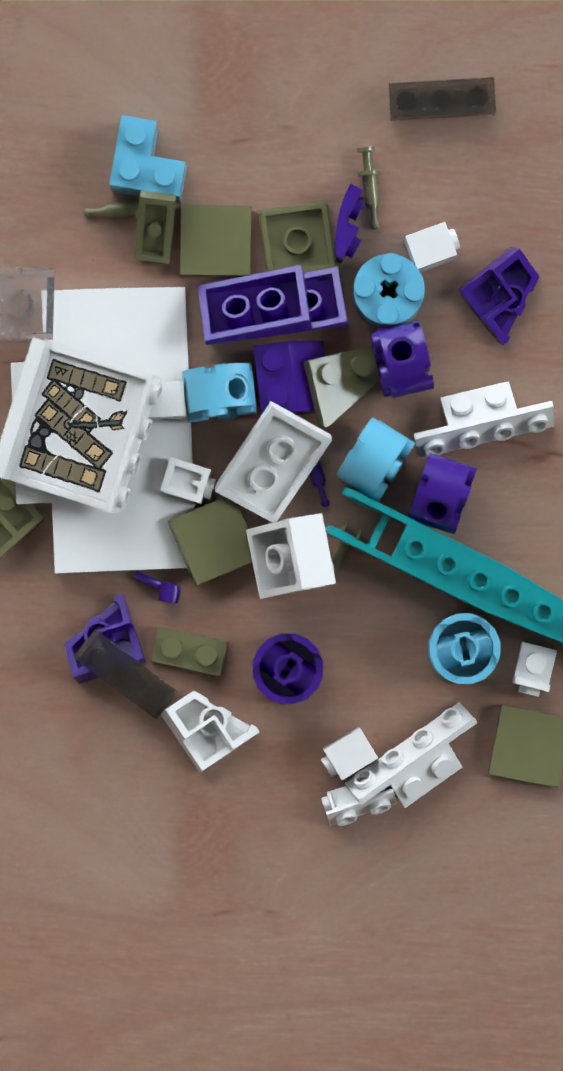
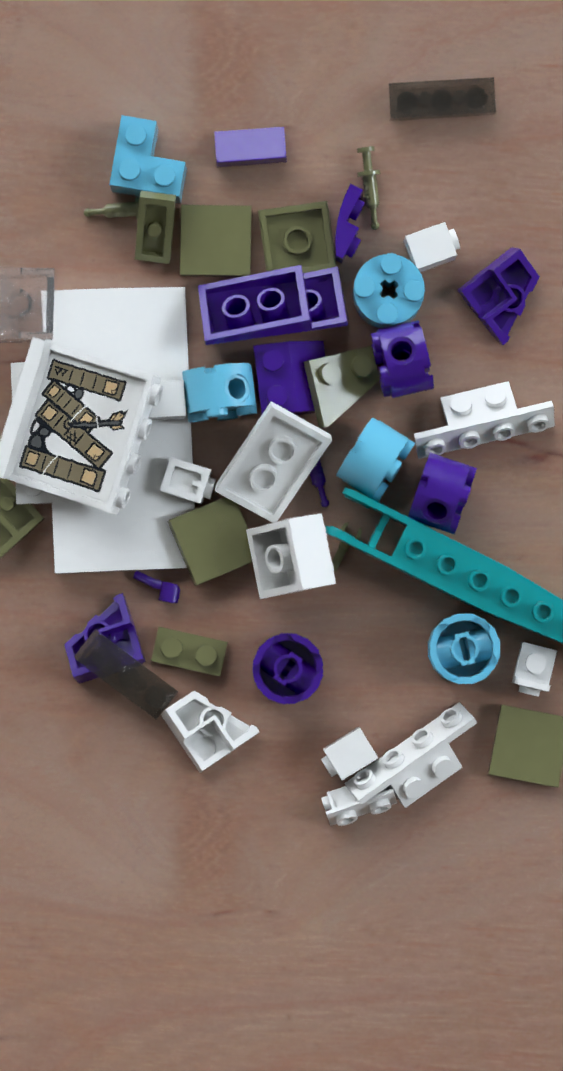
none -> slope [214,127,287,167]

